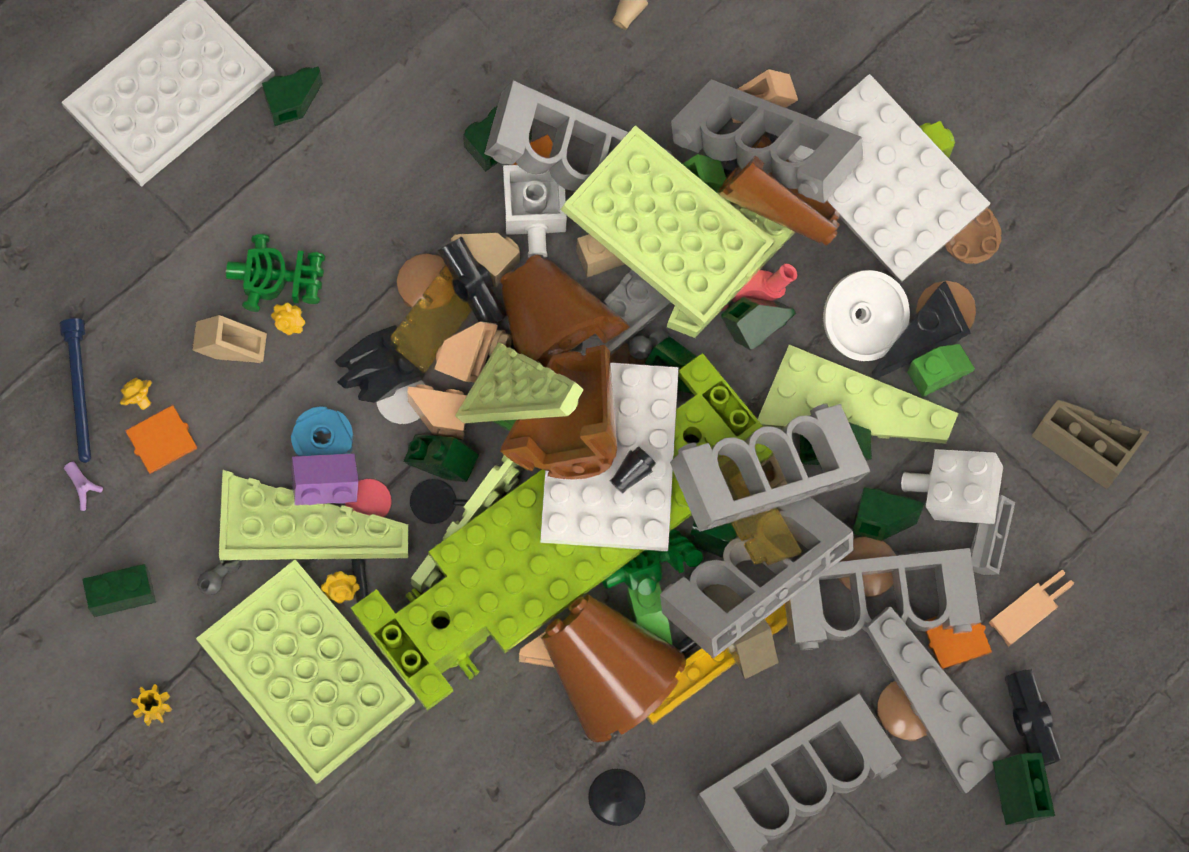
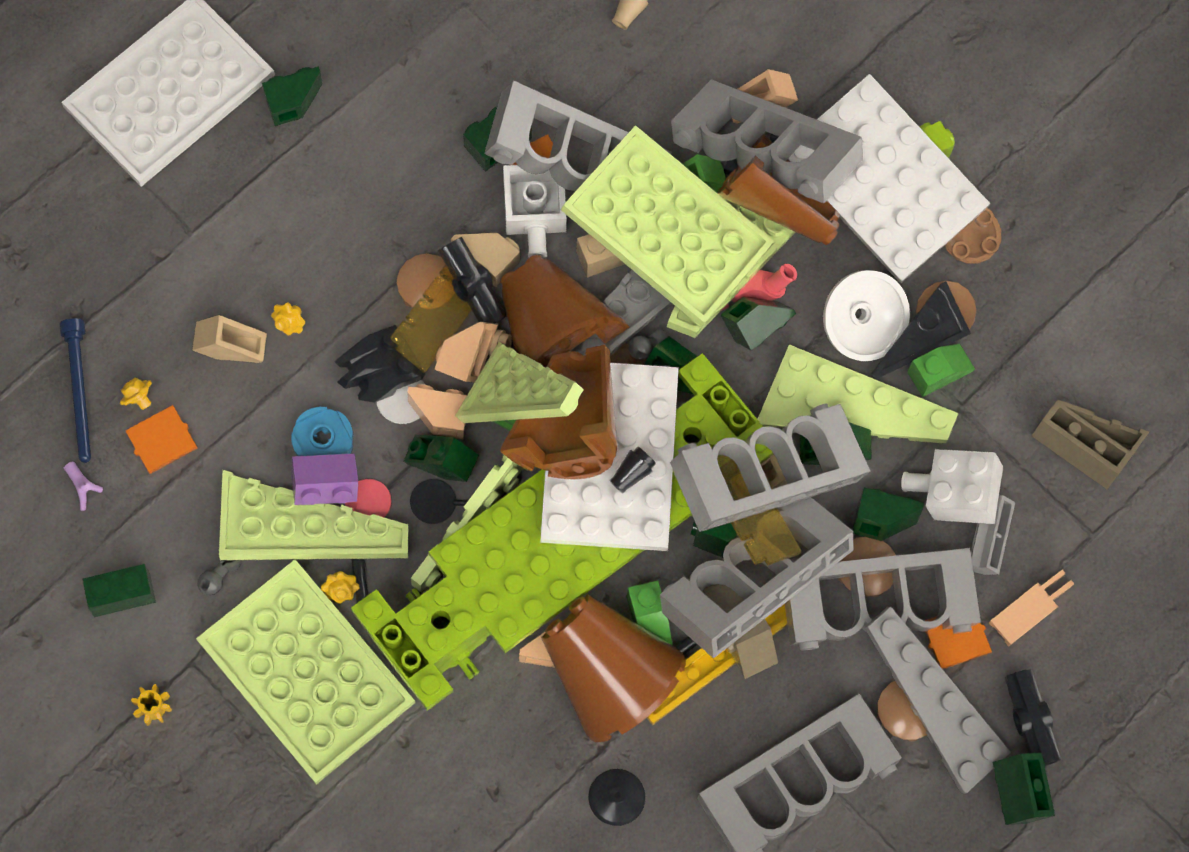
green piece [226,234,326,312] -> none
green piece [602,529,703,595] -> none

